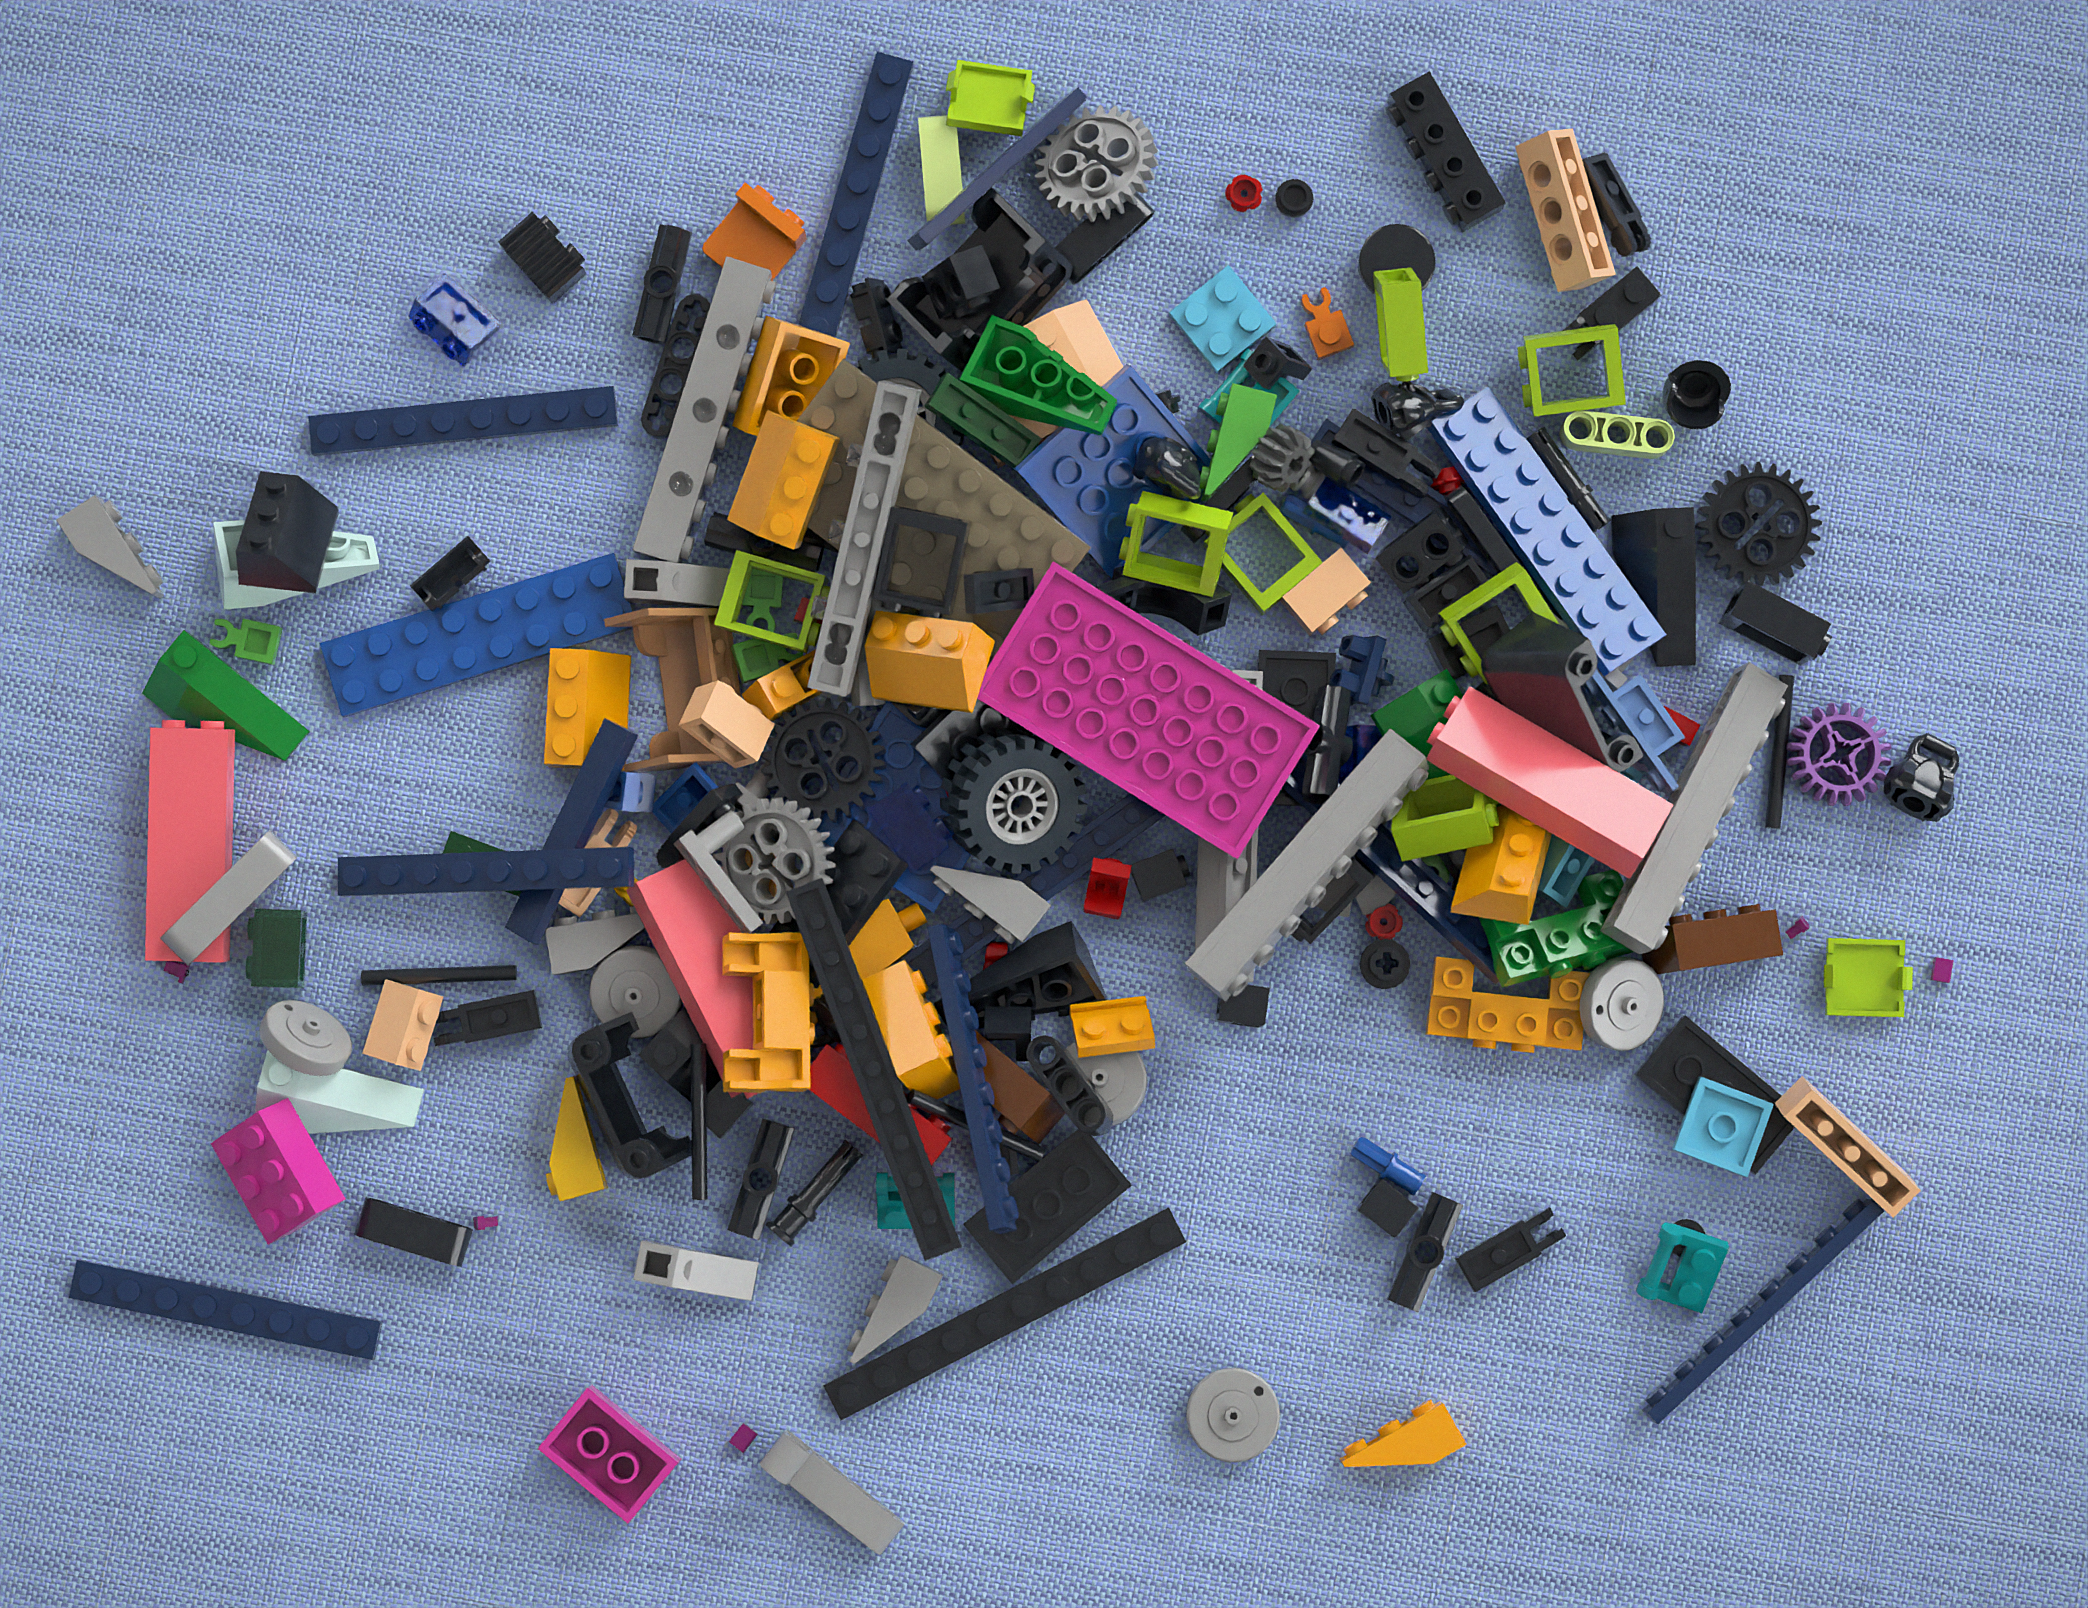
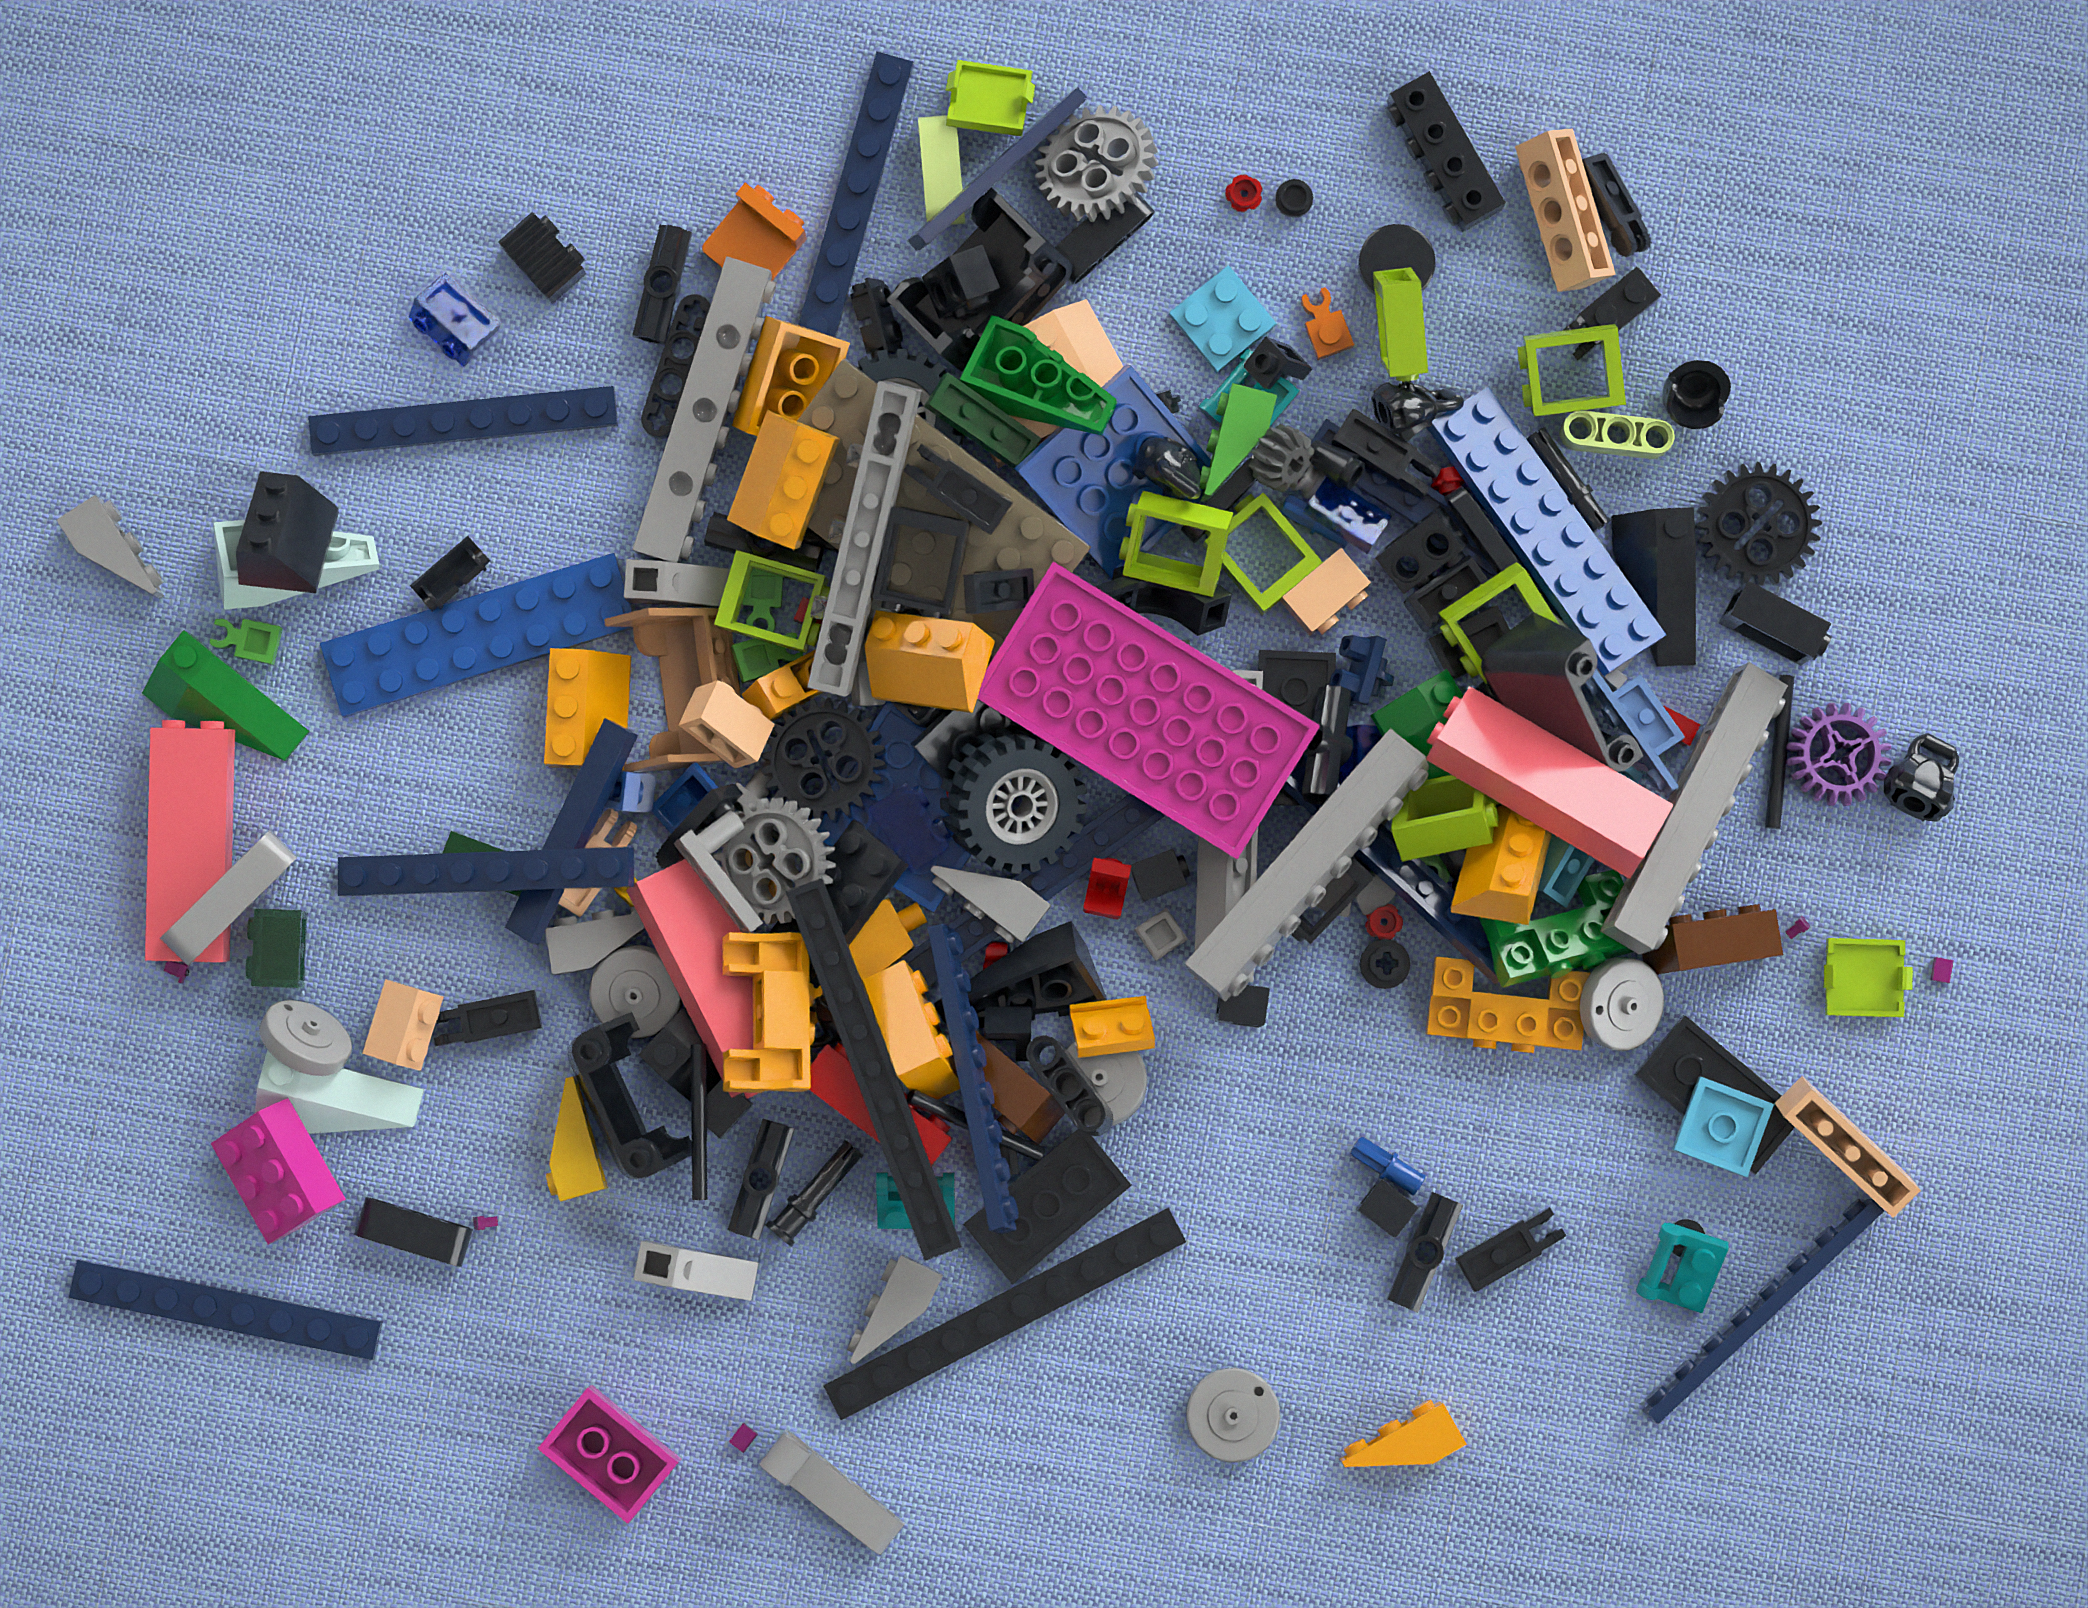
black bar [361,965,517,986] -> none
none -> black hinge [903,443,1014,535]
none -> light grey tile [1134,908,1188,961]

